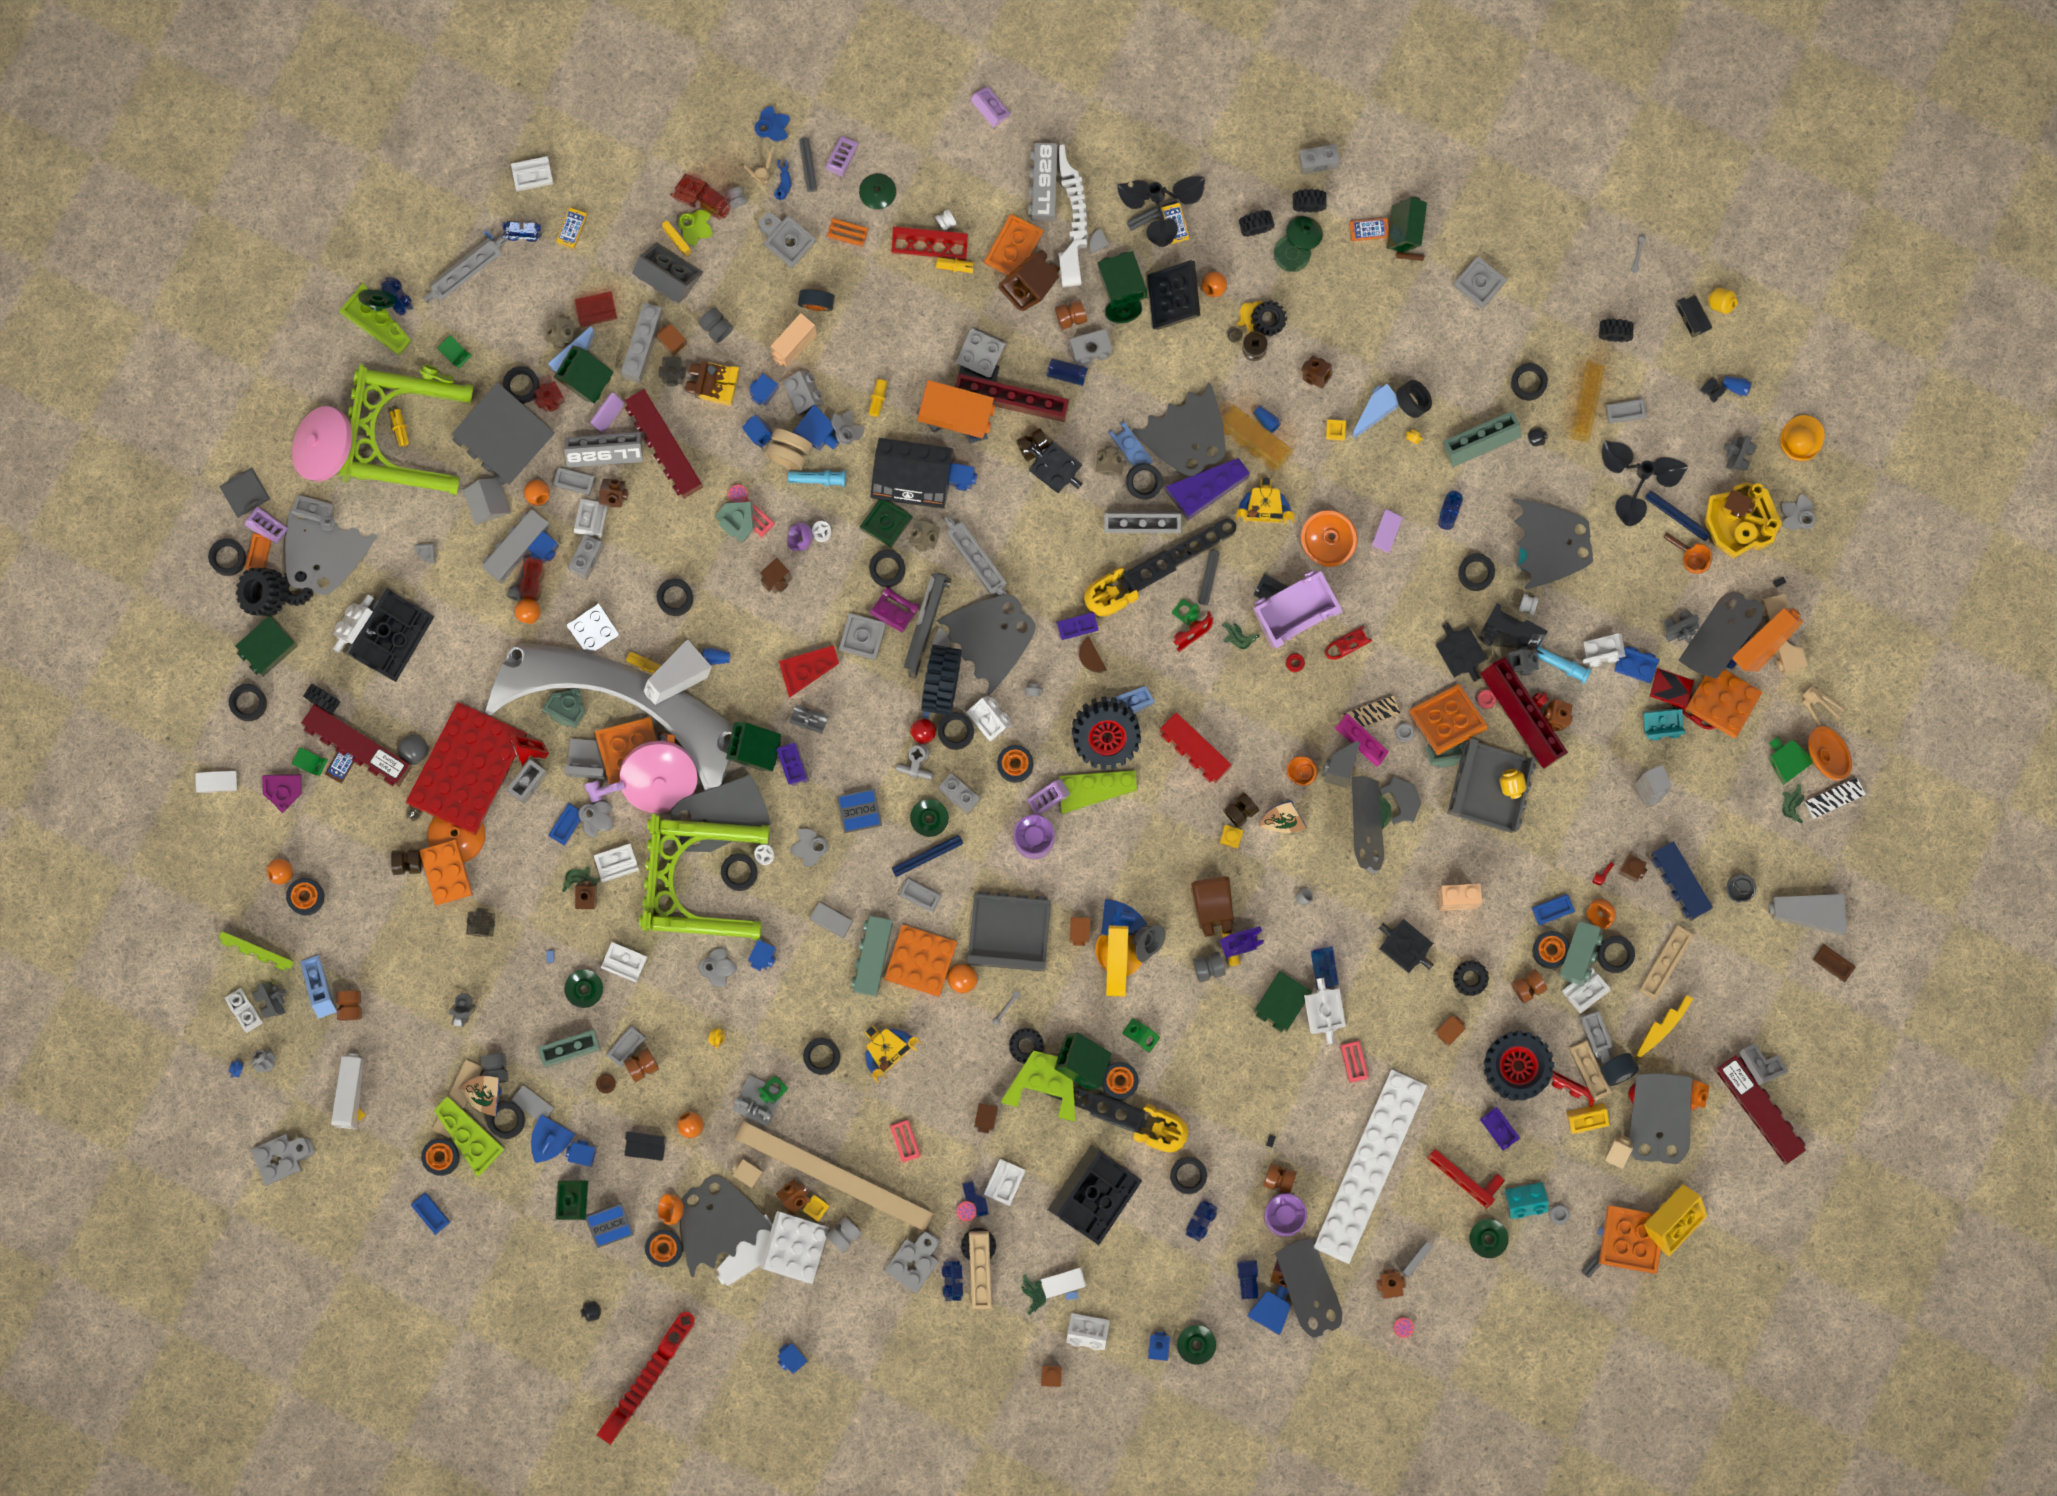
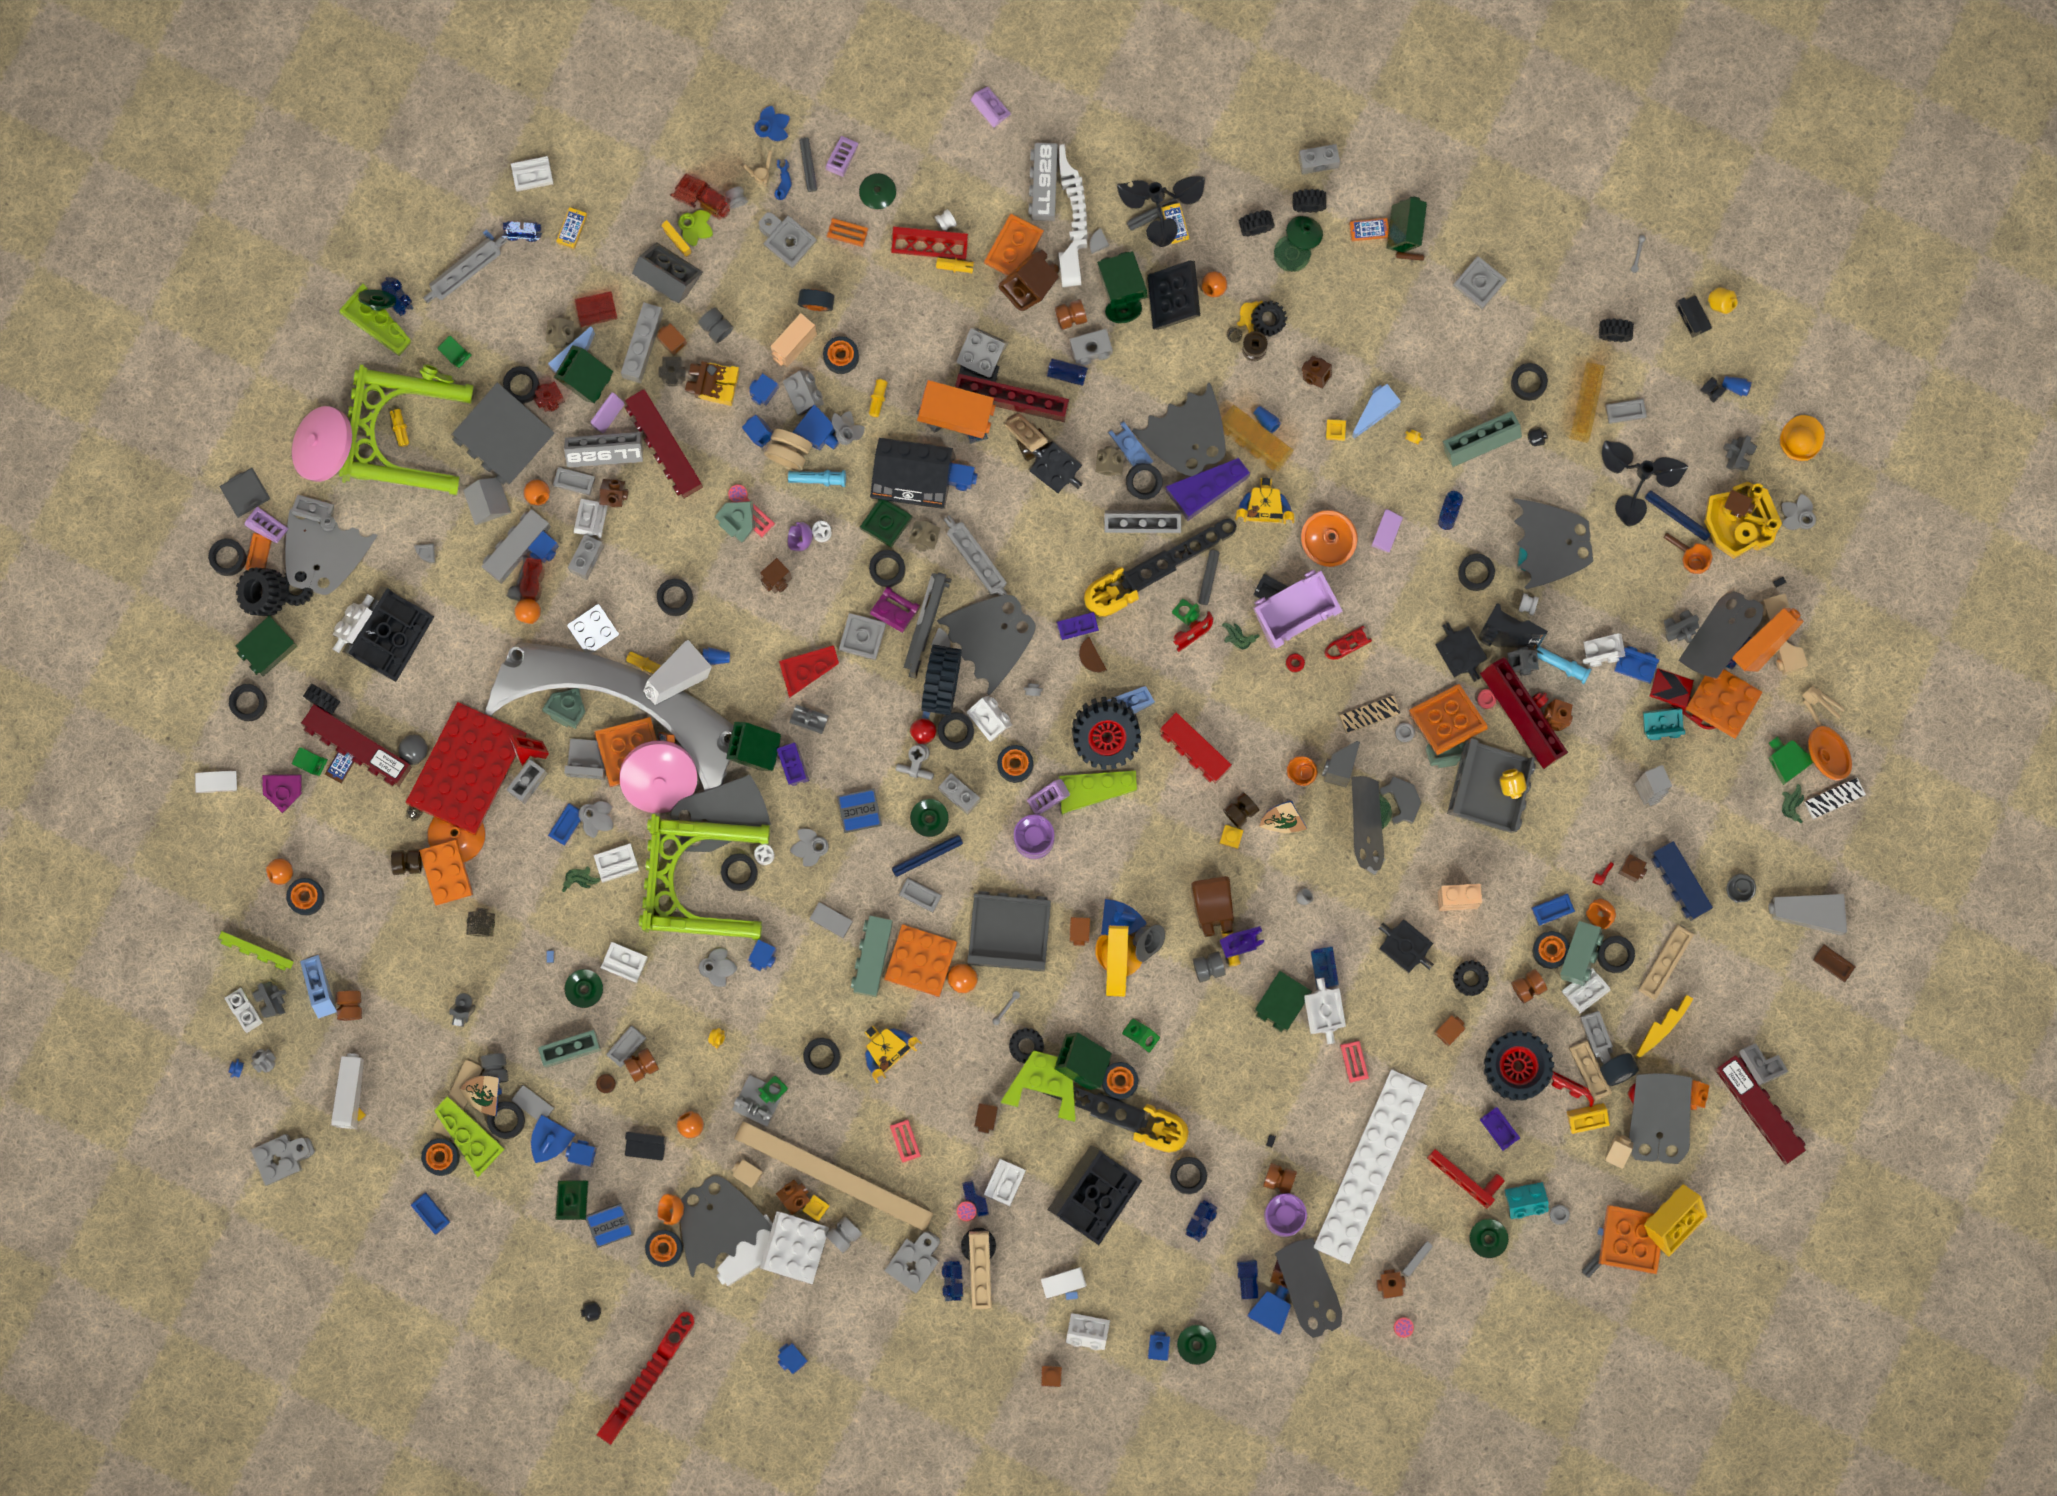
reddish brown brick [575,880,597,910] -> none
lavender brick [584,781,625,803] -> none
clear green piece [1021,1274,1046,1315] -> none
dark pink plate [1335,713,1389,767] -> none
black tyre [1396,380,1432,418] -> none
none -> wheel [823,336,859,374]
none -> tan tile [1004,414,1048,452]

